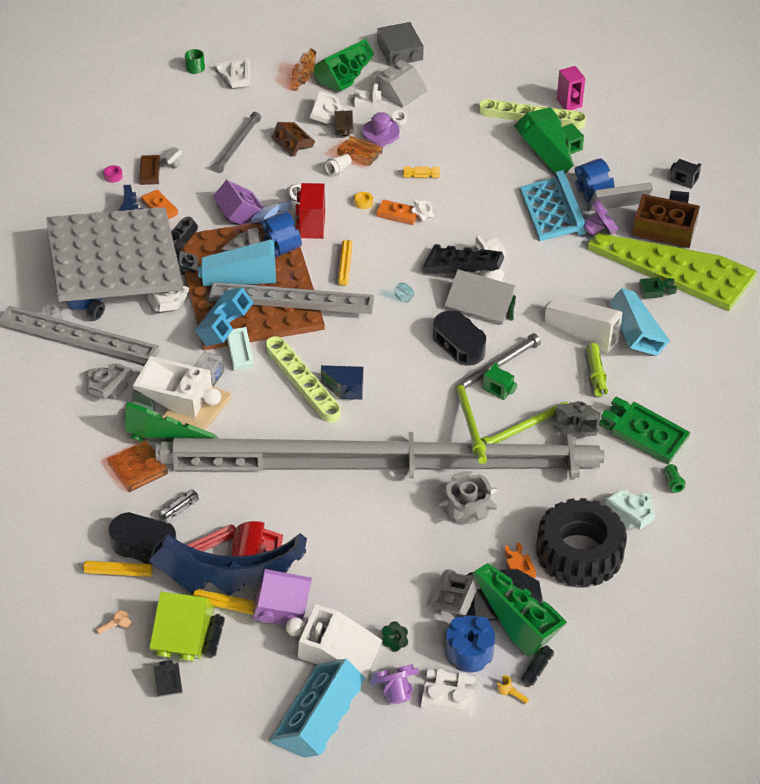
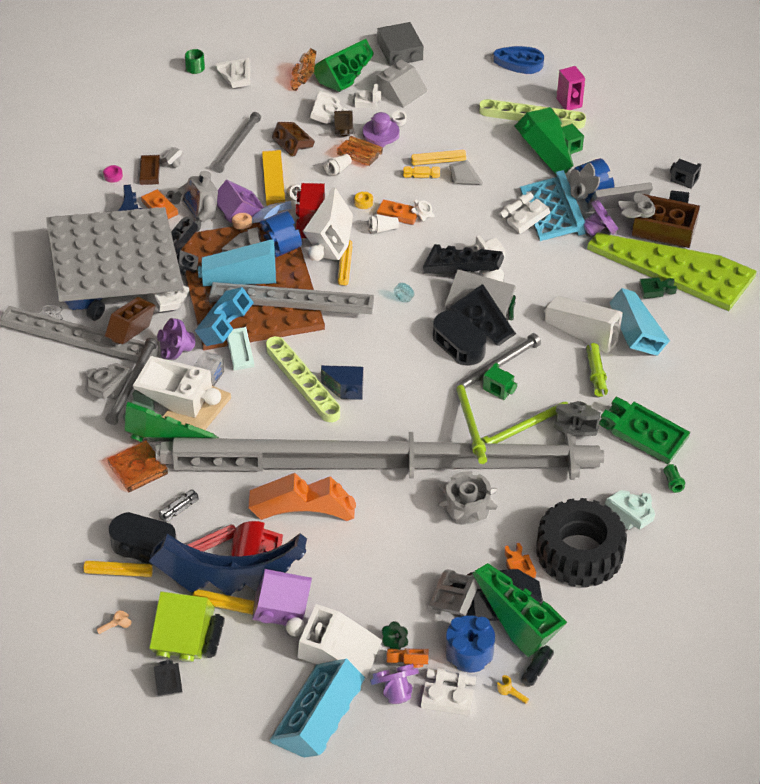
none -> reddish brown brick [105,297,156,344]
none -> flat silver bar [105,338,158,425]
none -> medium lavender plate [157,318,196,360]
none -> light grey torso [166,171,218,232]
none -> light nougat tile [232,213,252,229]
none -> orange arch [248,473,356,521]
none -> yellow tile [262,150,285,206]
none -> white slope [303,188,353,261]
none -> white cone [369,214,399,233]
none -> orange plate [387,648,429,668]
none -> yellow axle [411,150,466,165]
none -> light grey piece [449,160,483,185]
none -> black wing [449,284,516,346]
none -> blue piece [493,46,544,74]
none -> white plate [499,192,550,234]
none -> light grey plate [569,163,600,201]
none -> light grey plate [618,193,655,218]

